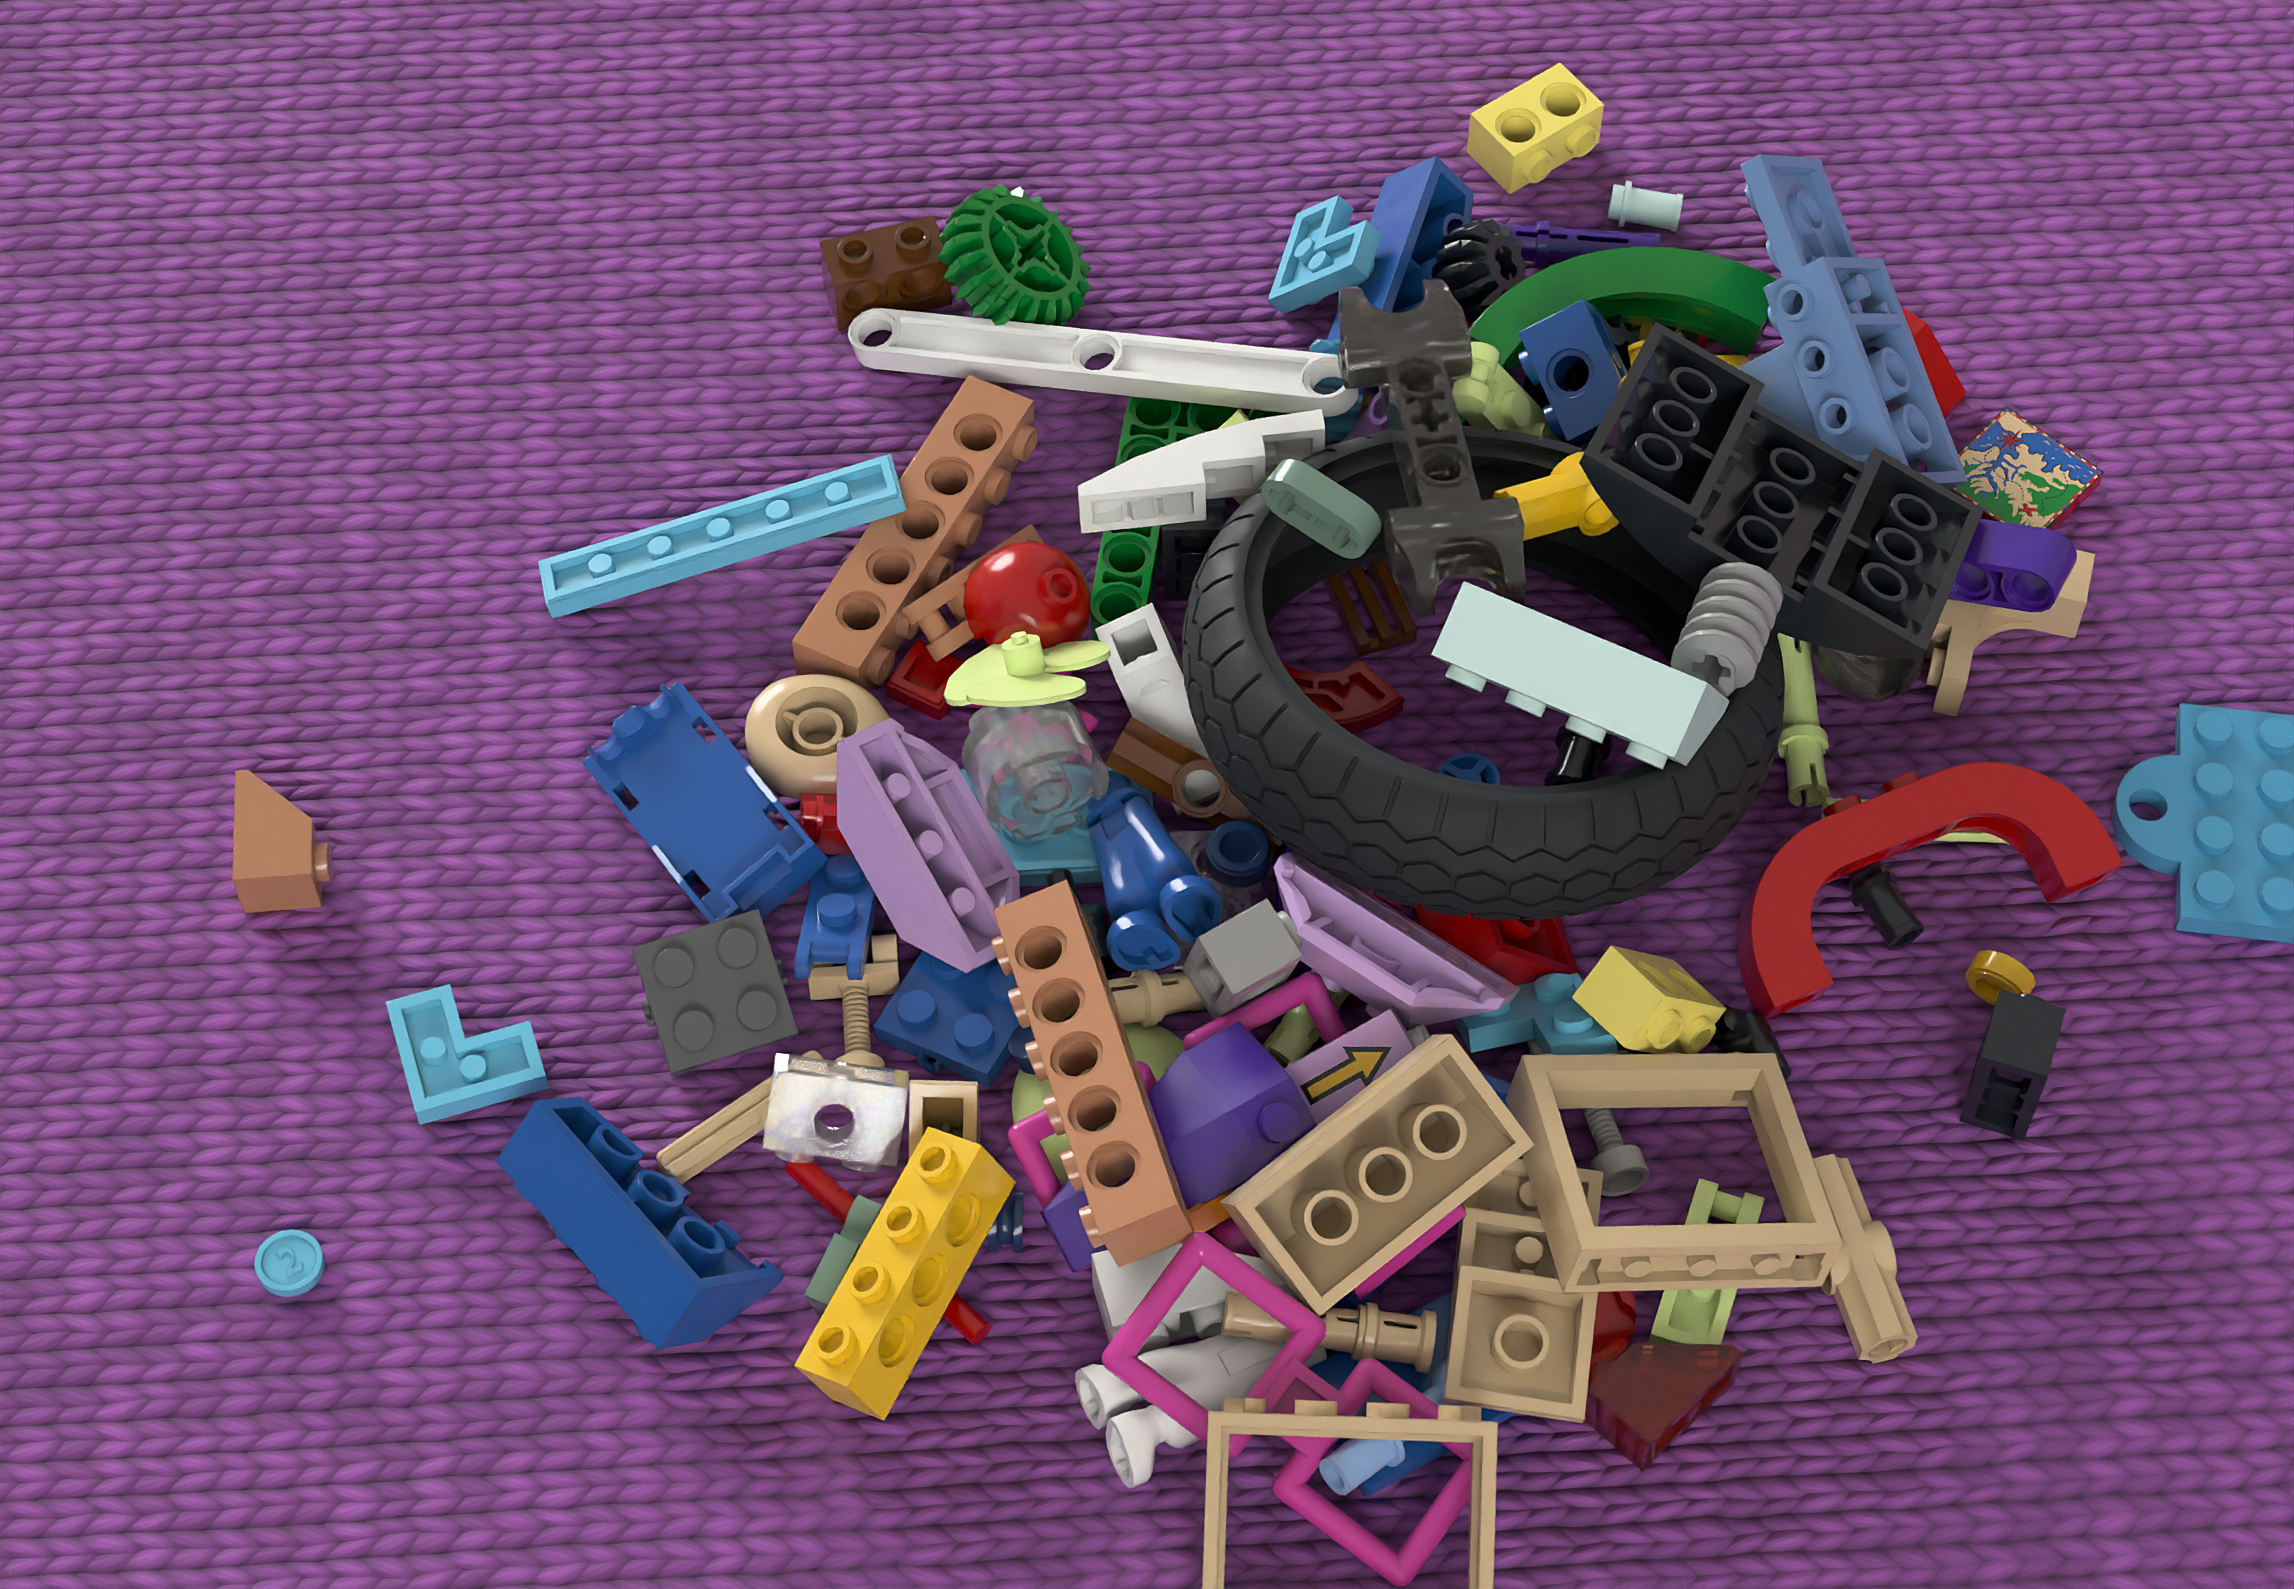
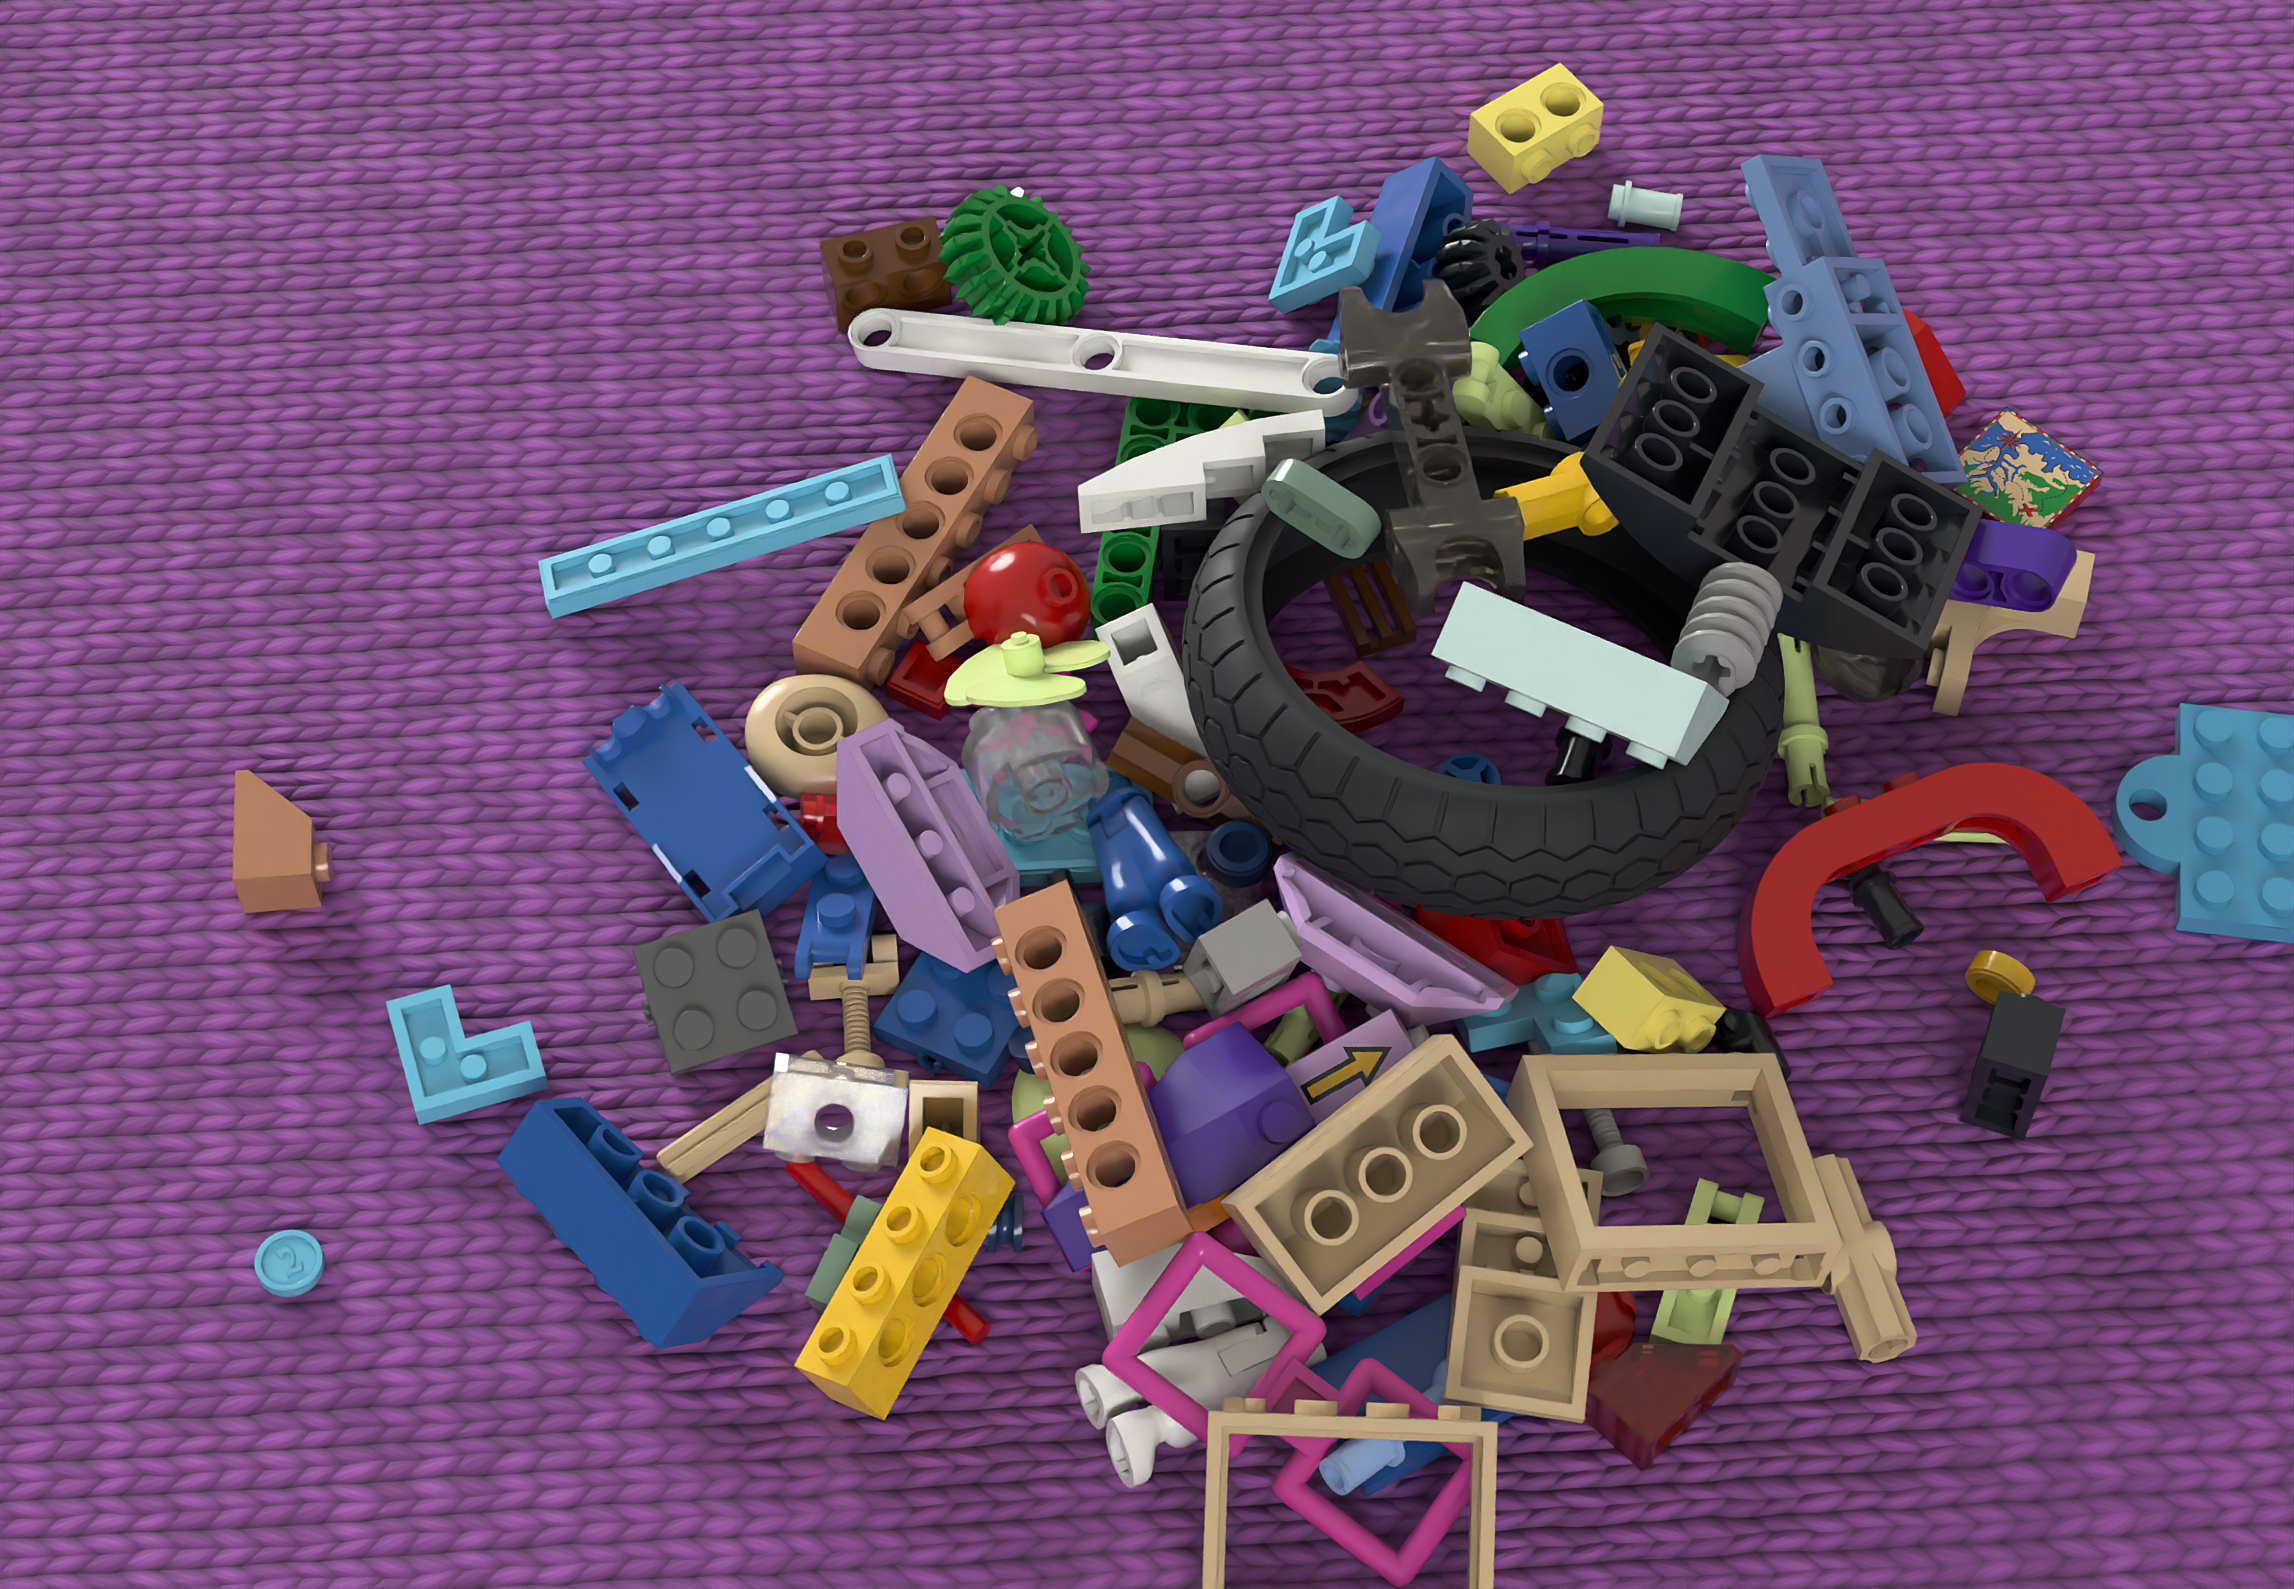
tan pin [1221,1291,1436,1373] -> none

